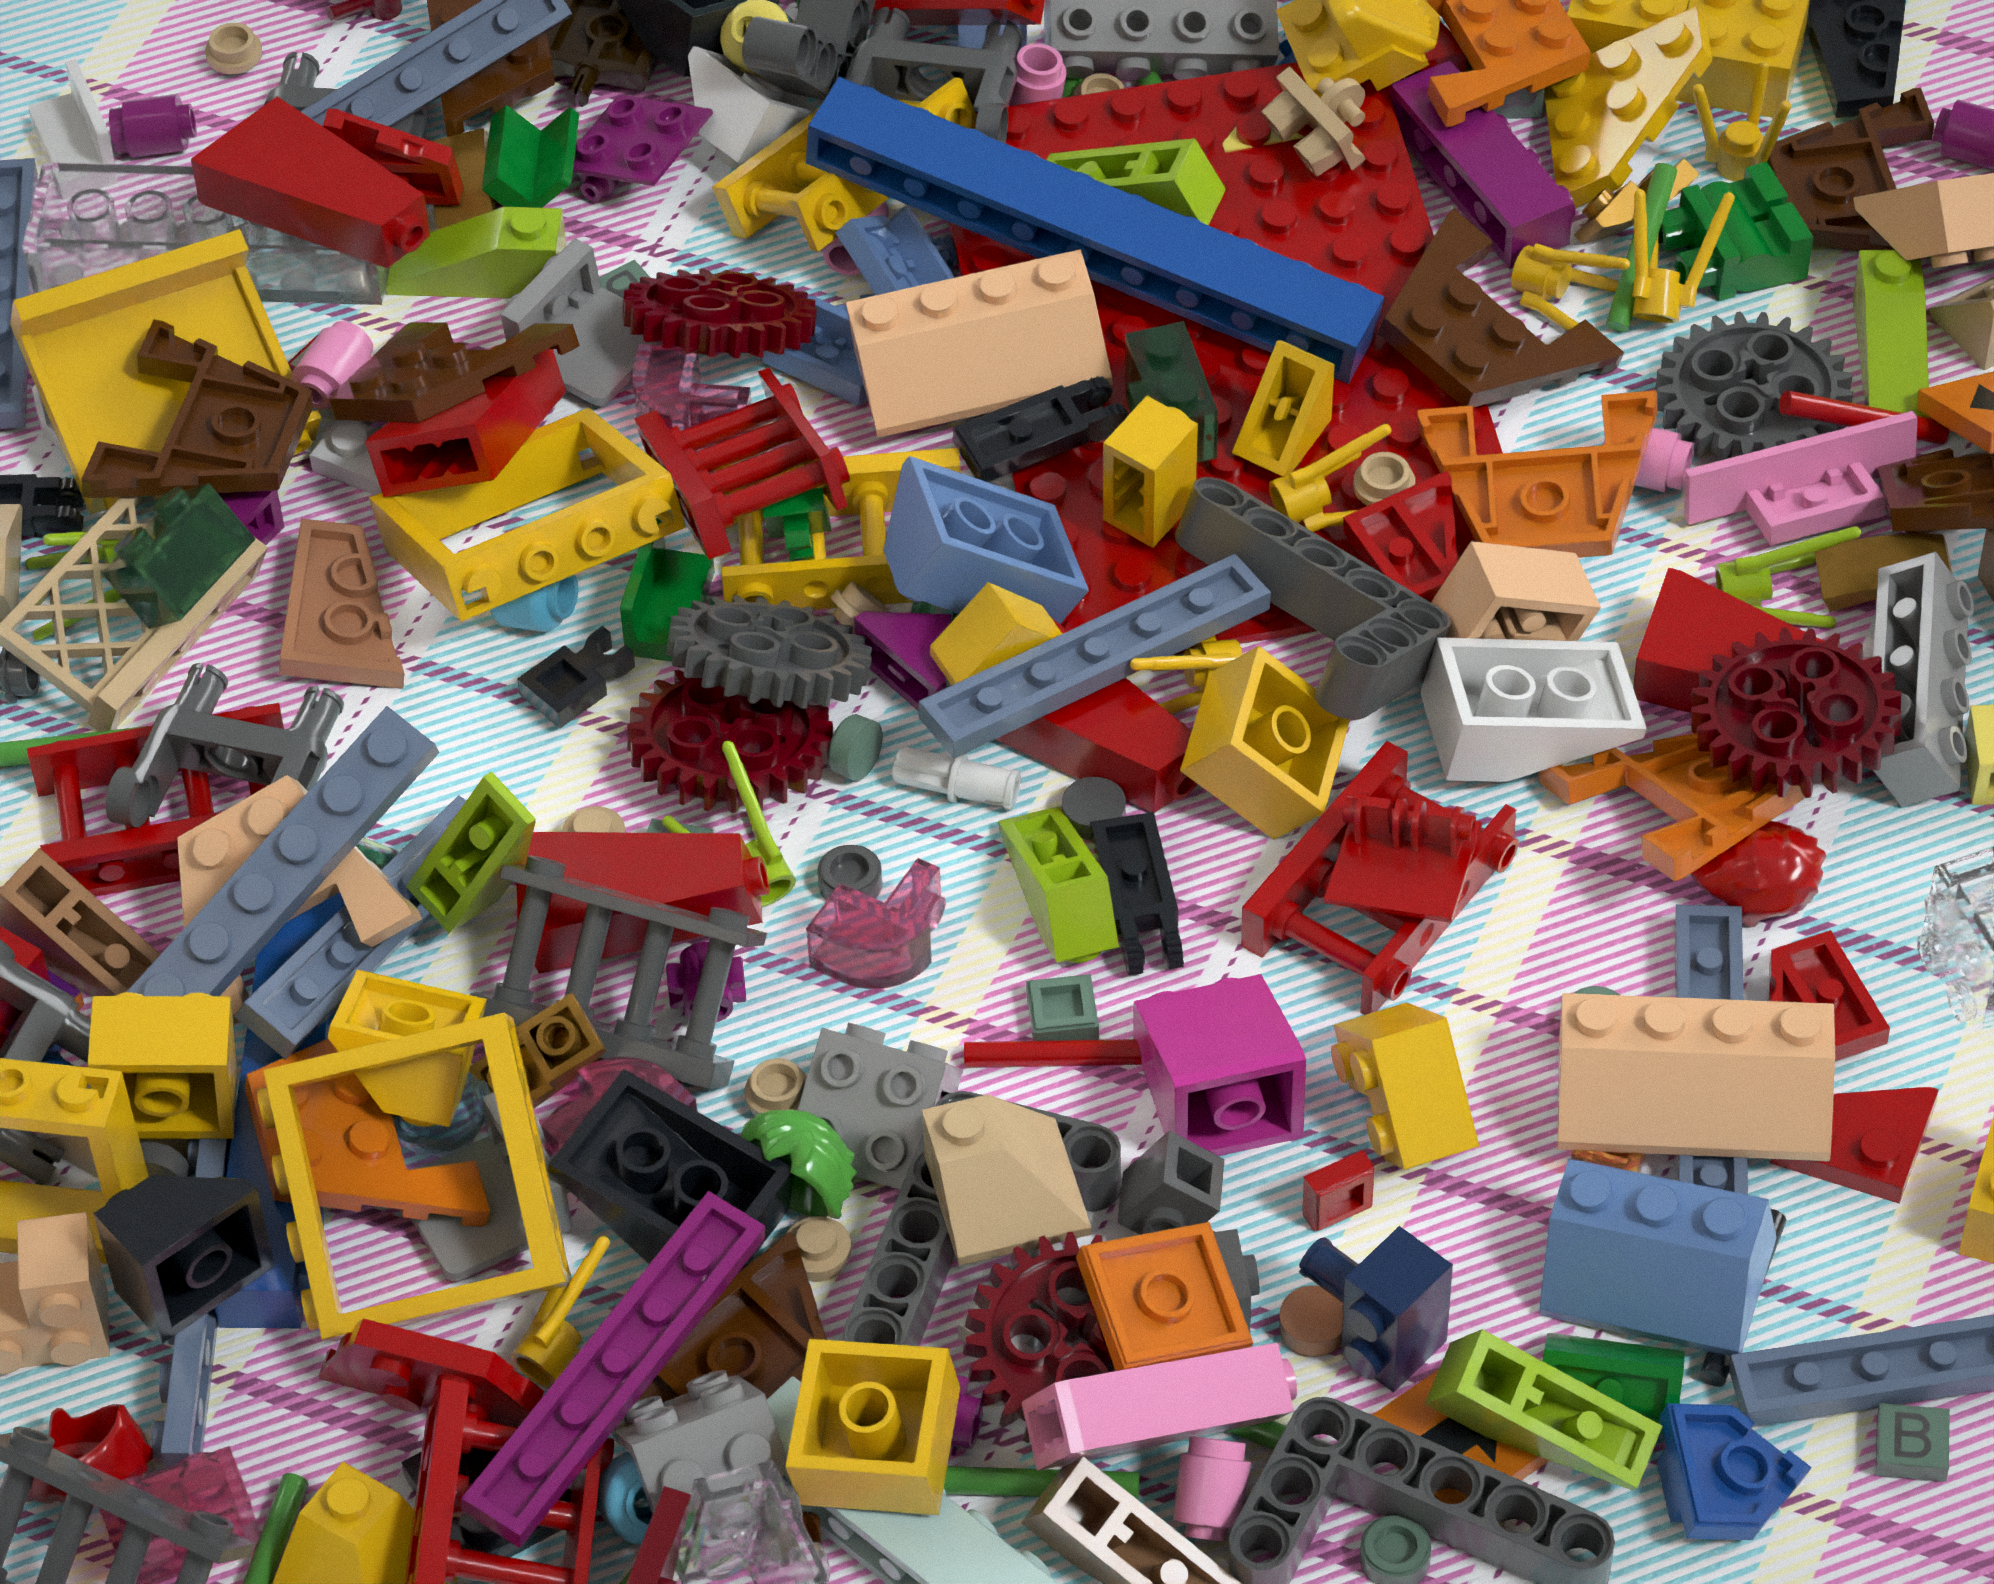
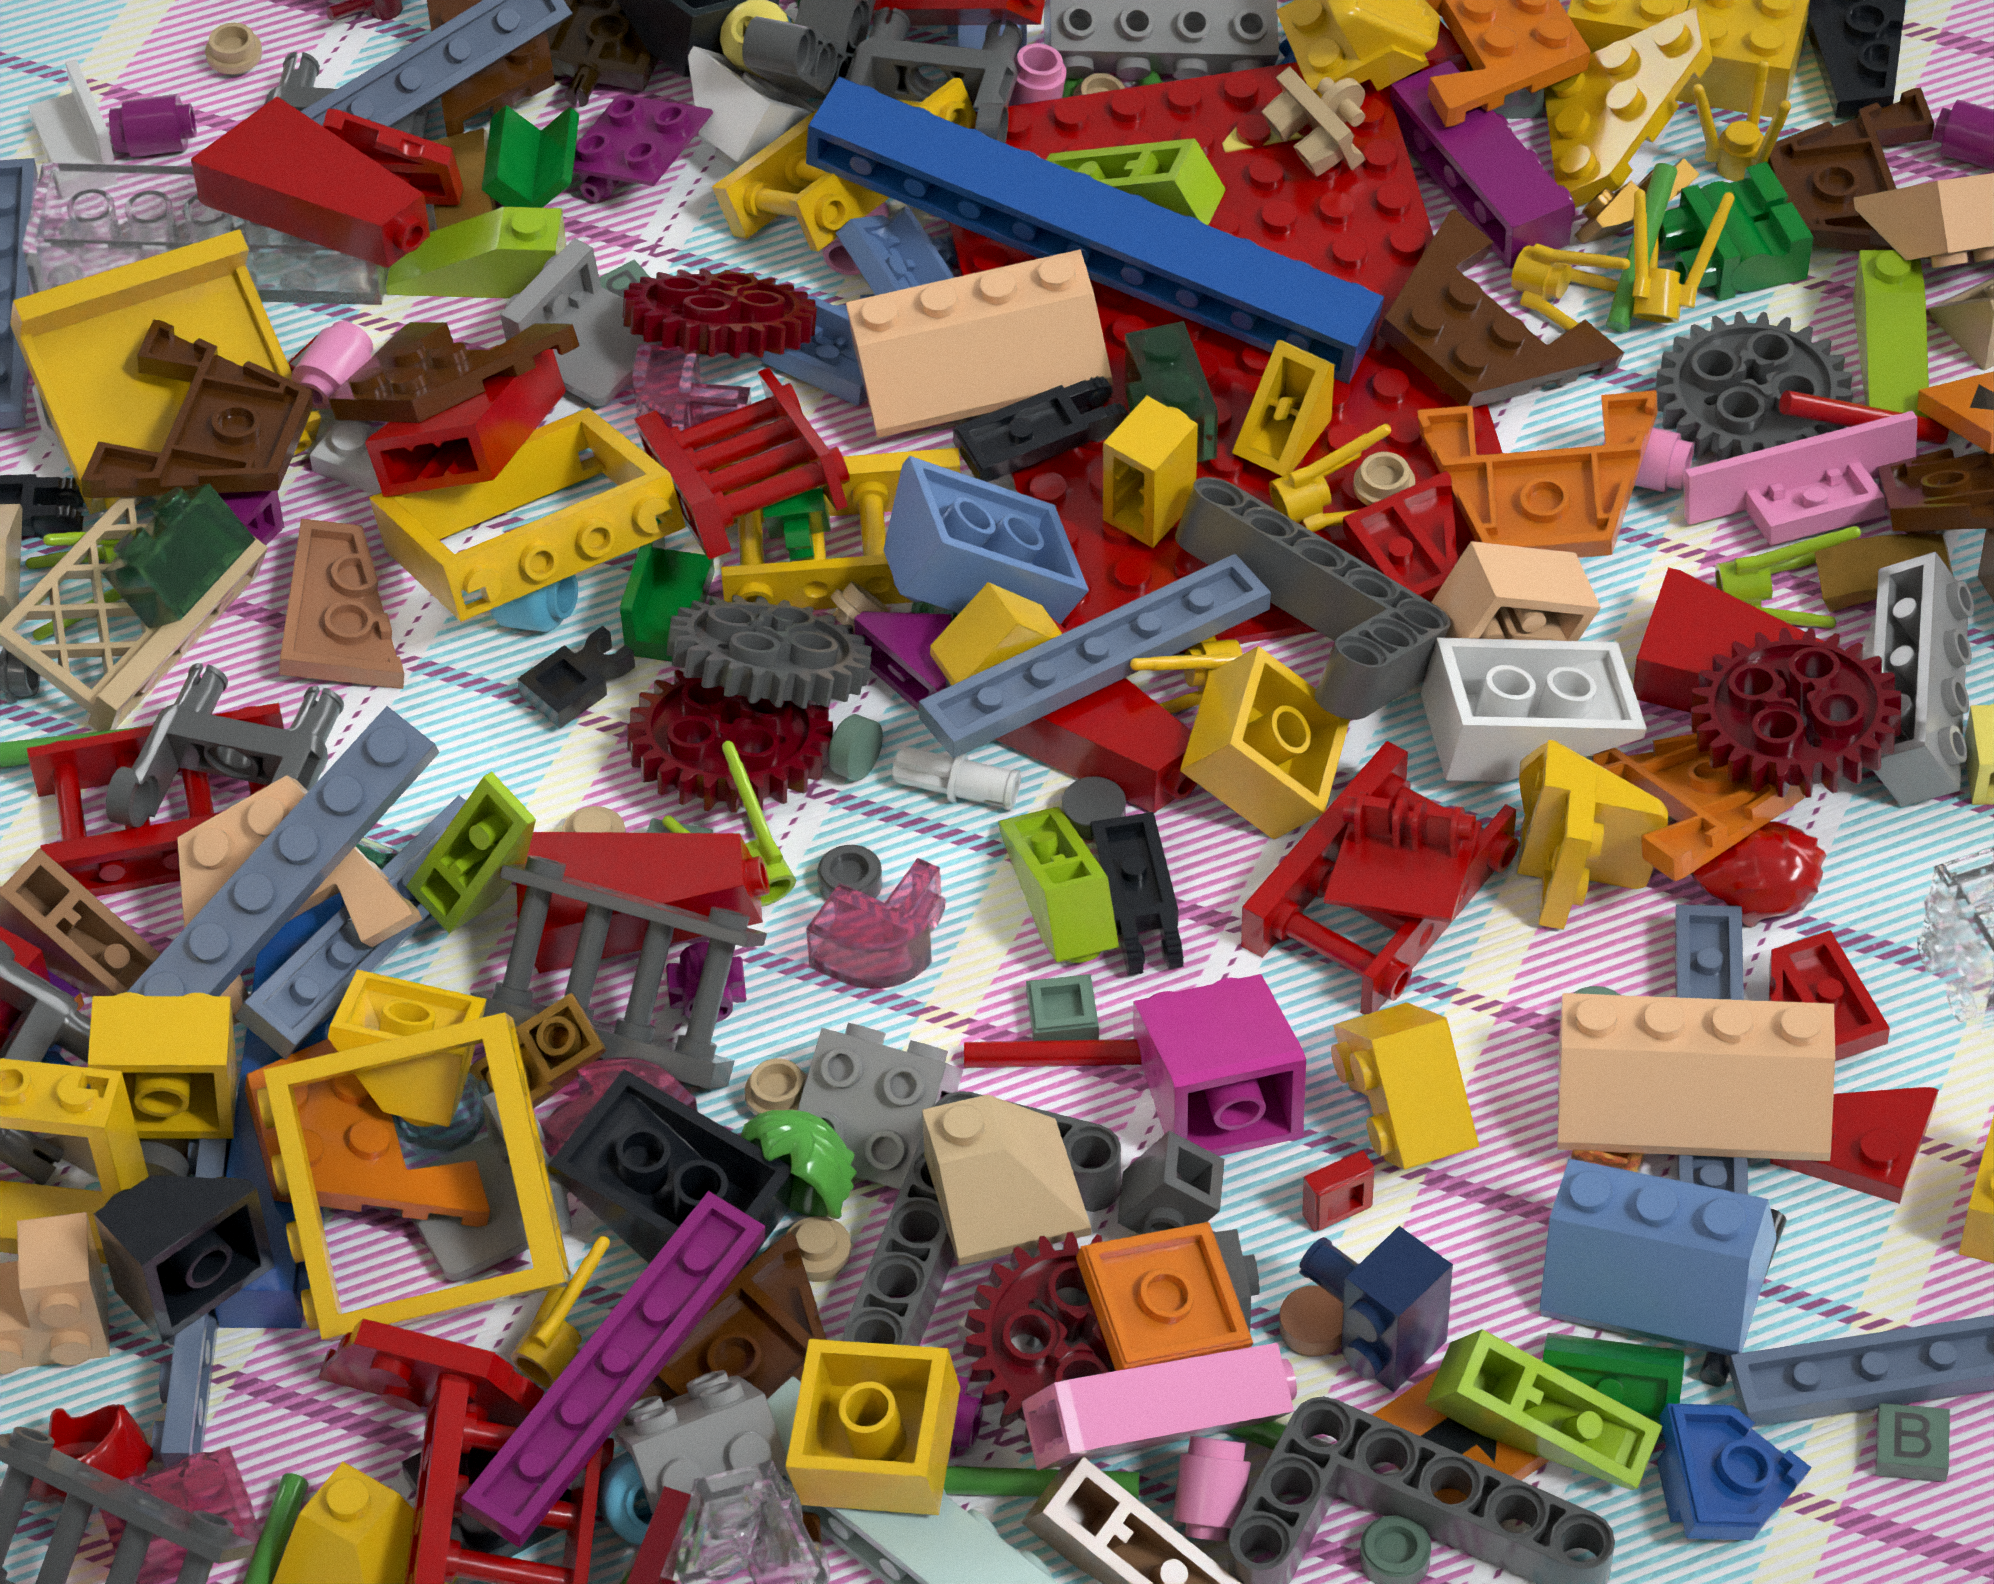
none -> yellow piece [1517,740,1668,930]

